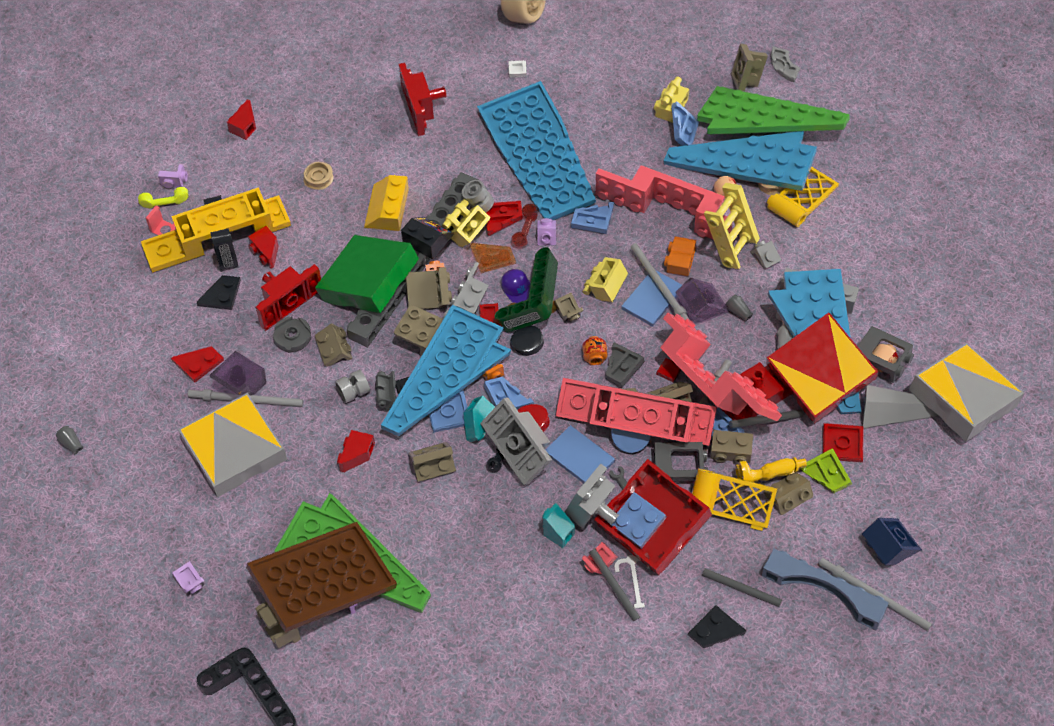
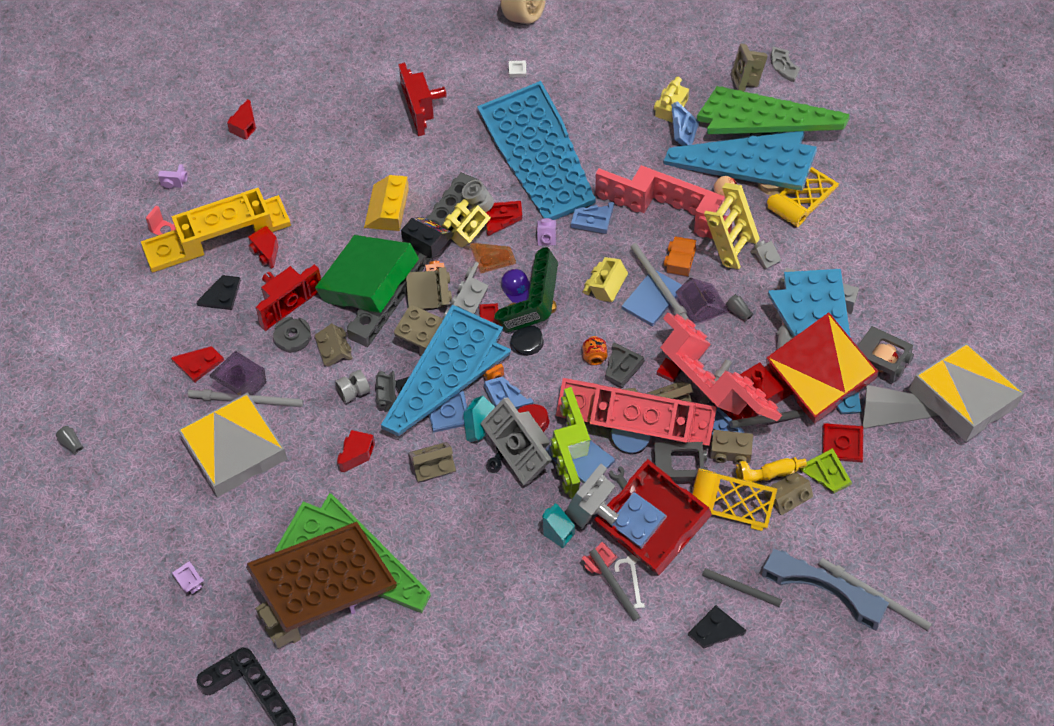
neon yellow bar [138,187,189,209] -> none
black beam [203,195,239,270] -> none
tan piece [303,162,333,190] -> none
clear red bar [512,204,538,247] -> none
dark tan bracket [553,293,584,322] -> none
dark blue slope [862,518,922,565] -> none
none -> lime bracket [550,387,591,499]

